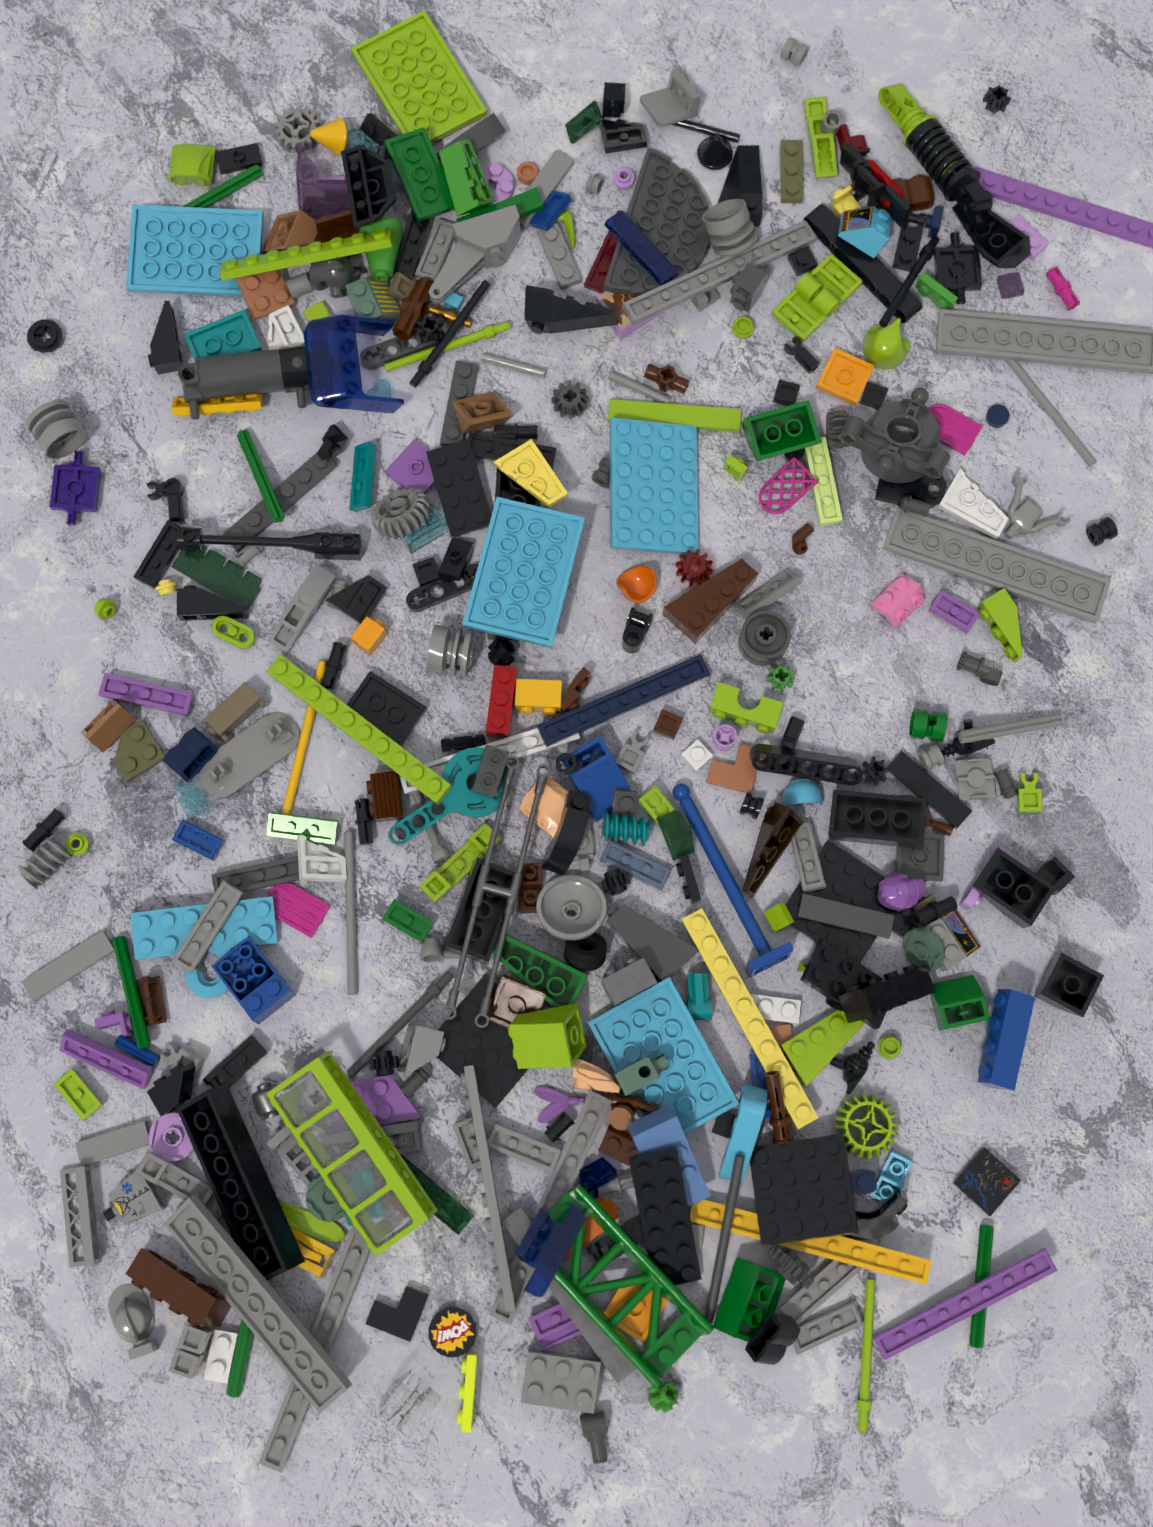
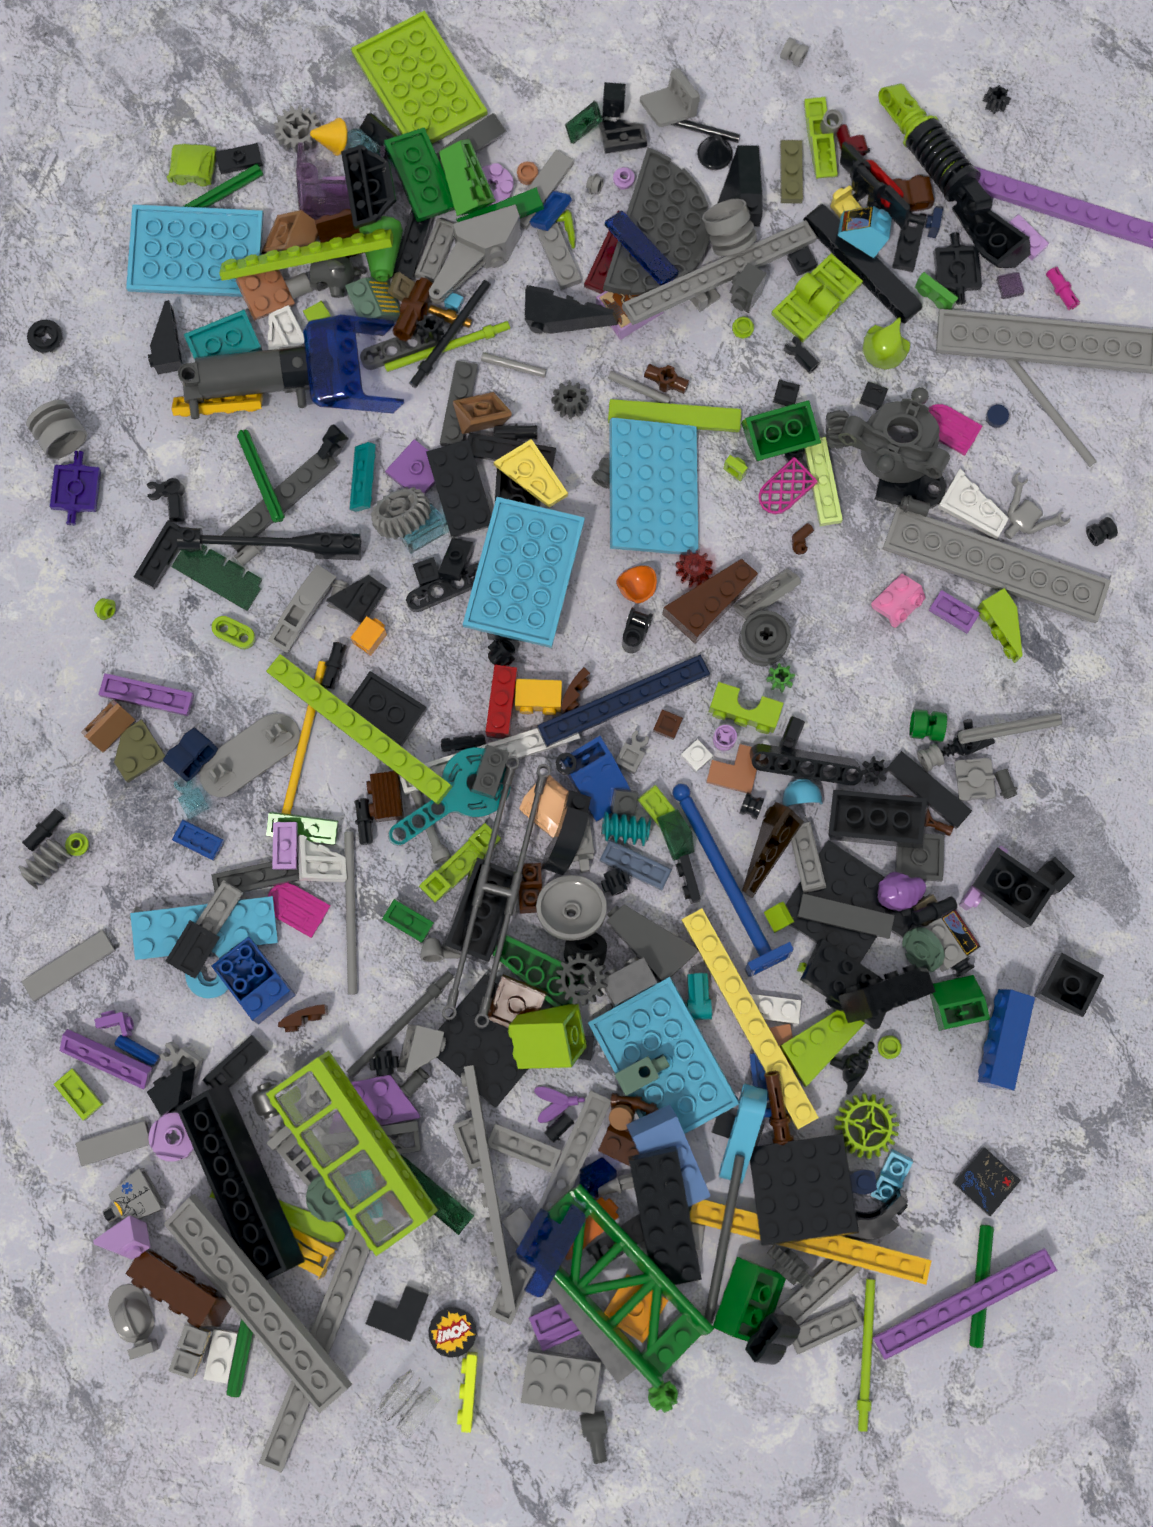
light grey fence [60,1166,100,1268] -> none
green axle [112,936,151,1049] -> none
light grey slope [135,1151,222,1220] -> none
reddish brown hinge [136,976,167,1026] -> none
light yellow plate [155,579,178,596] -> none
black slope [177,585,249,621] -> none
dark tan brick [204,682,267,742] -> none
clear light blue tile [366,379,393,407] -> none
light grey wheel [427,624,475,678] -> none
light nougat slope [572,1059,620,1093] -> none
light orange plate [816,348,875,406] -> none
black bar [879,236,939,327] -> none
dark grey connector [956,651,1002,686] -> none
lime plate [1017,773,1043,813] -> none
none -> lavender slope [93,1215,150,1260]
none -> black plate [165,920,220,979]
none -> lavender plate [272,822,298,870]
none -> reddish brown slope [278,1004,328,1032]
none -> dark grey gear [556,953,609,1005]
none -> black bush [951,957,975,978]

